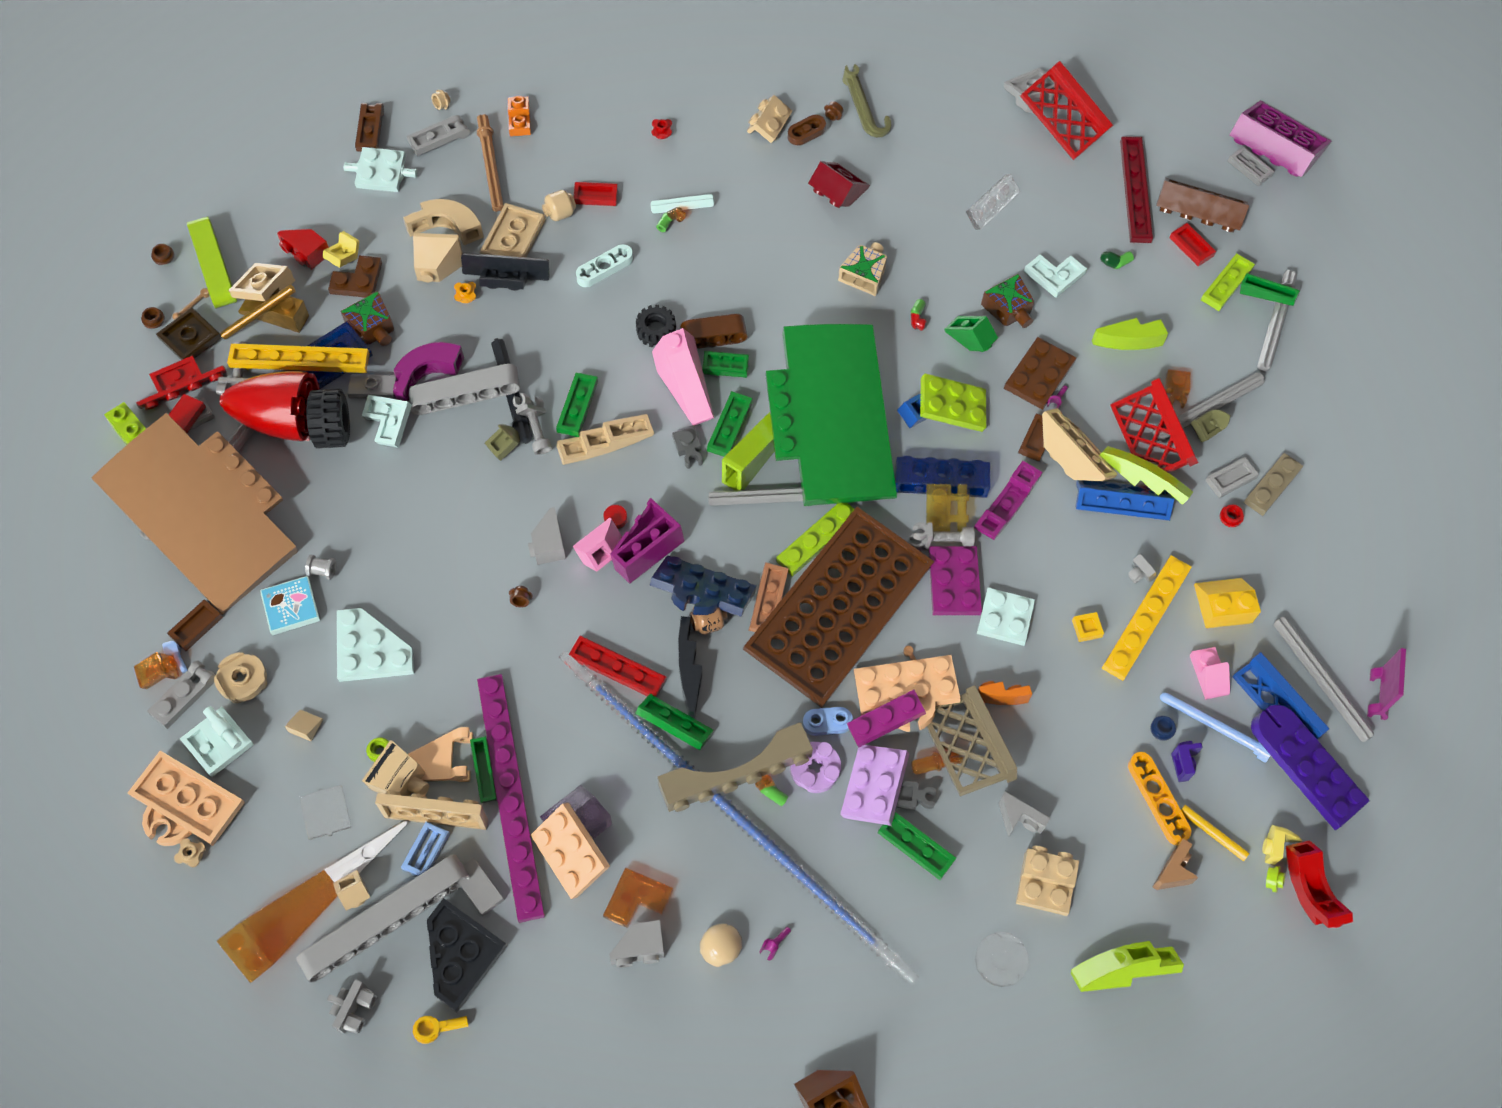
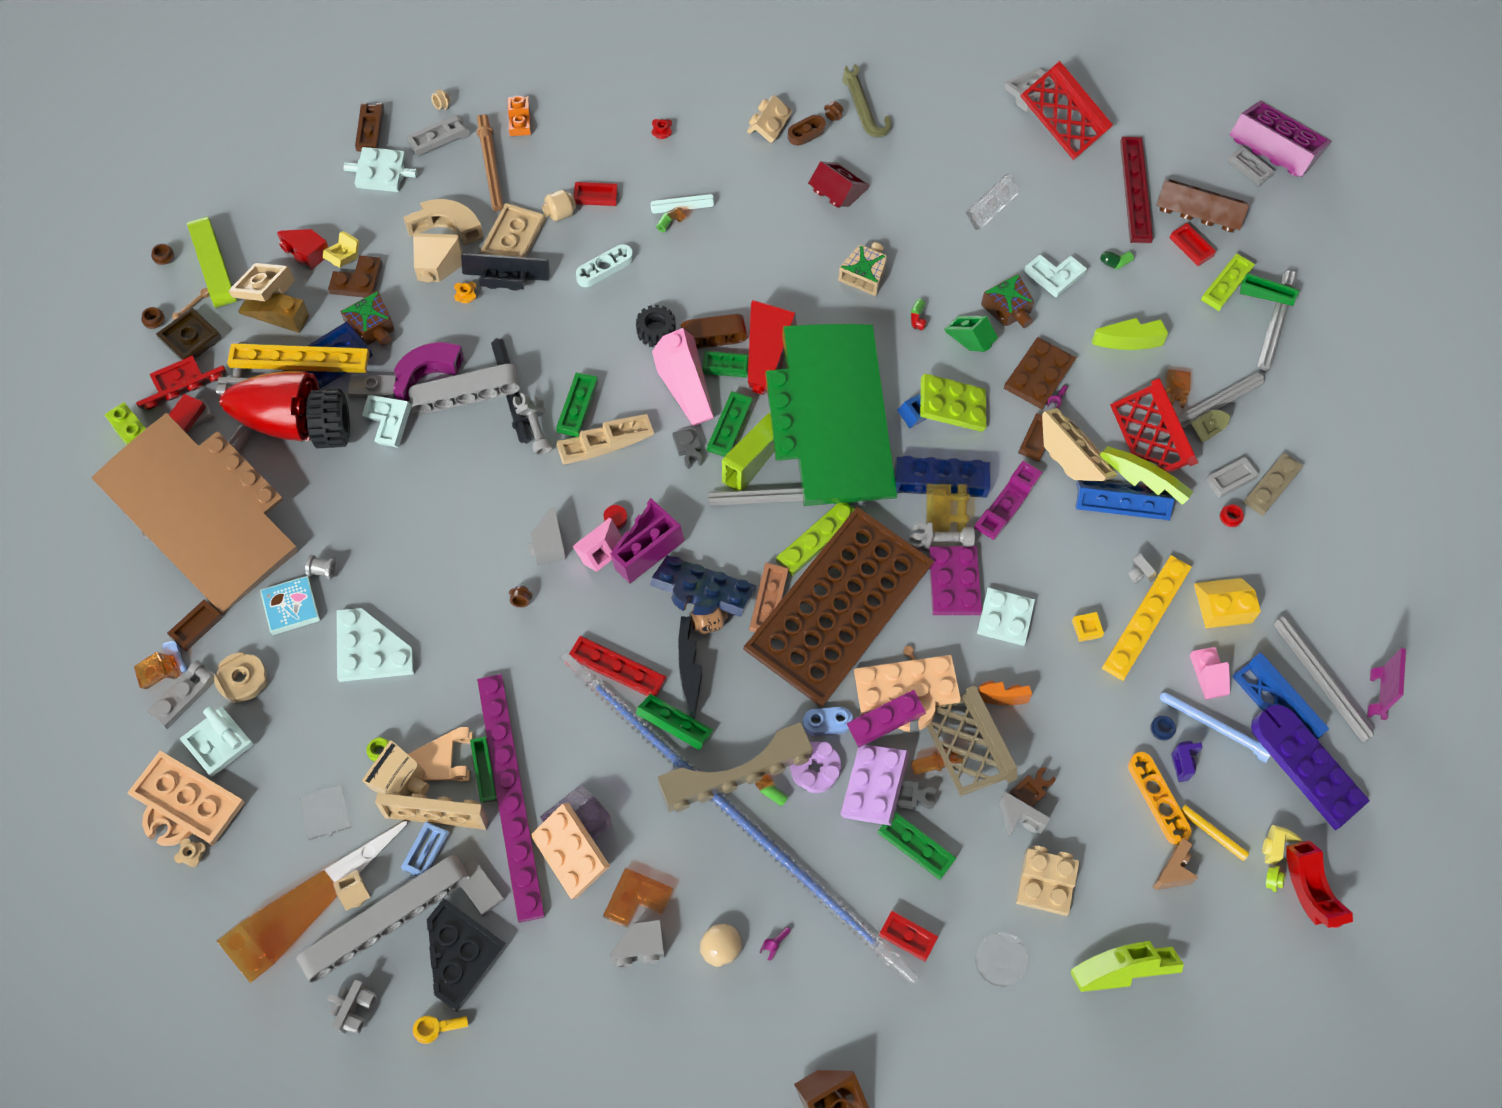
pearl gold bar [220,285,296,340] -> none
tan slope [285,710,323,741] -> none
olive plate [484,424,520,461] -> none
none -> red slope [748,300,797,395]
none -> red plate [878,910,938,962]
none -> reddish brown plate [1009,767,1056,808]

